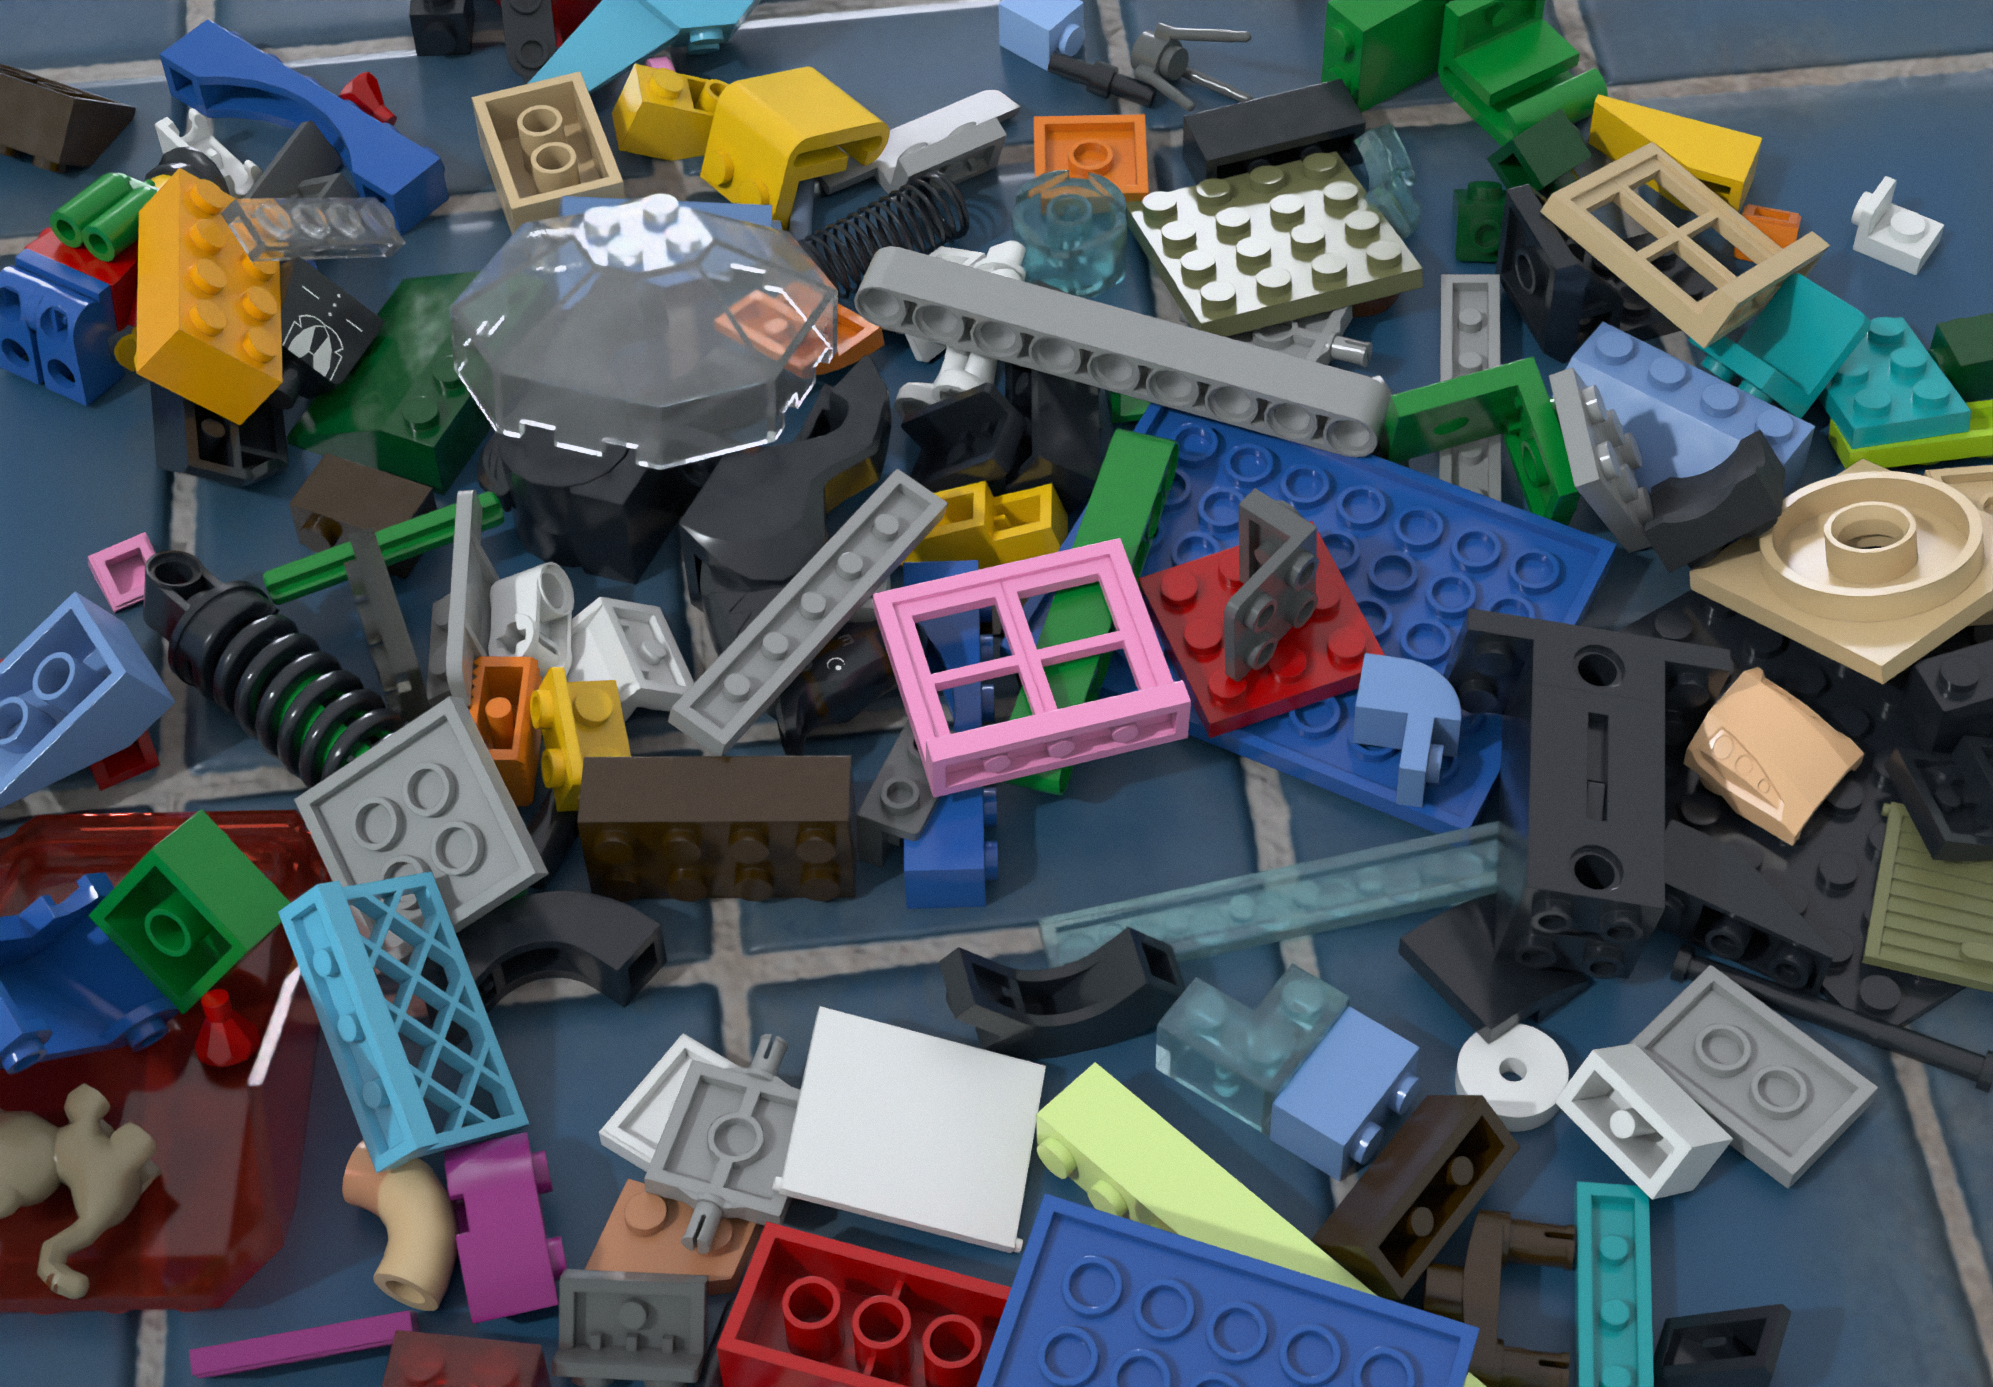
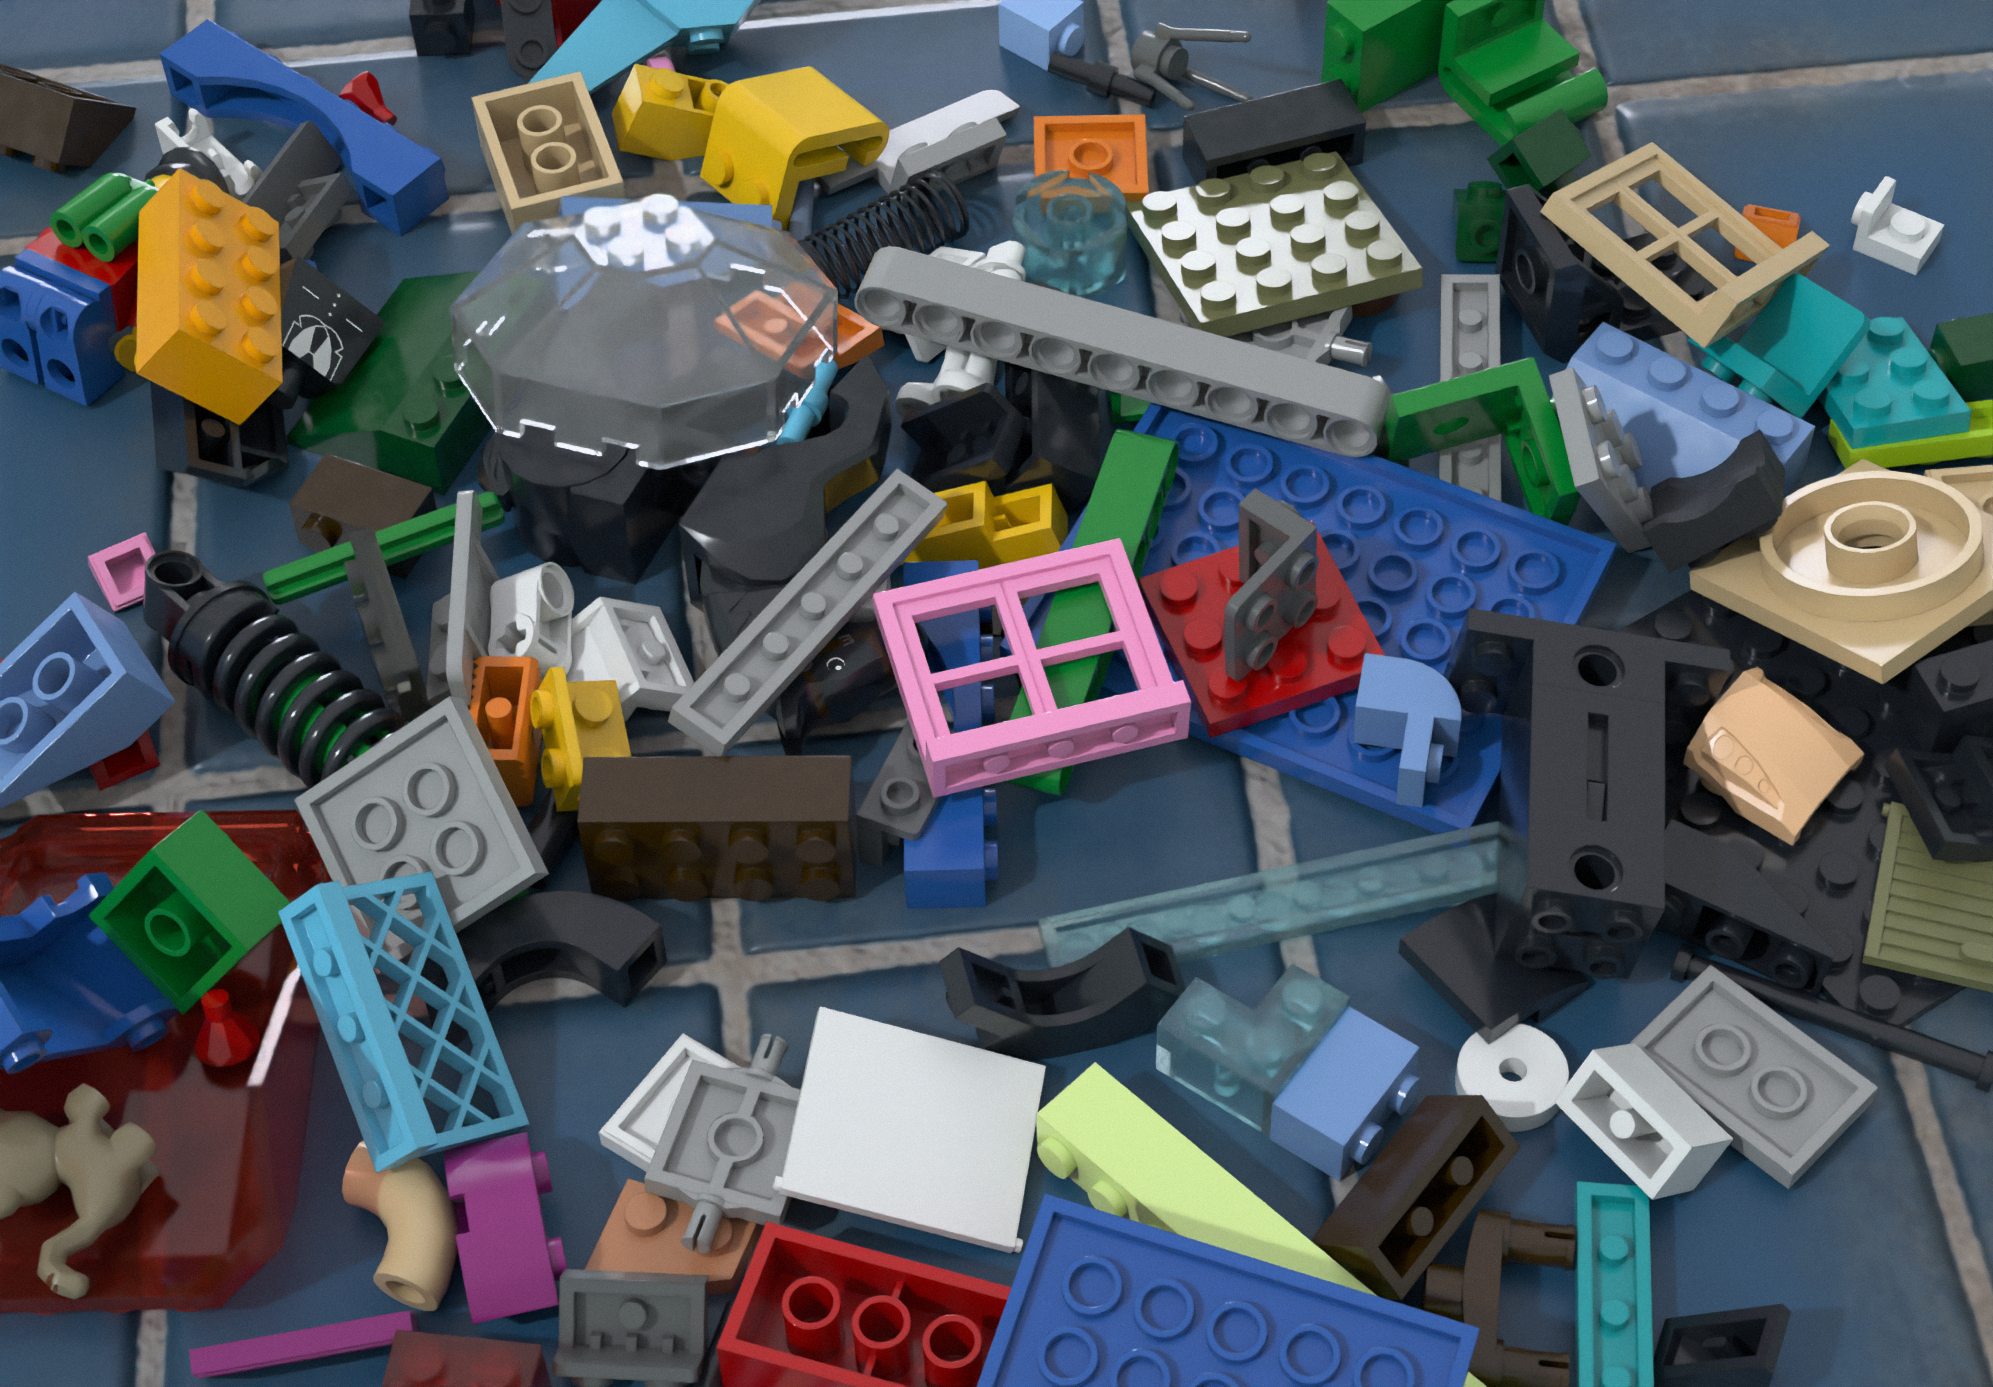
clear plate [220,198,406,262] -> none
clear light blue tile [1354,123,1422,240] -> none
yellow slope [1588,94,1762,213] -> none
none -> medium azure bar [777,357,838,445]

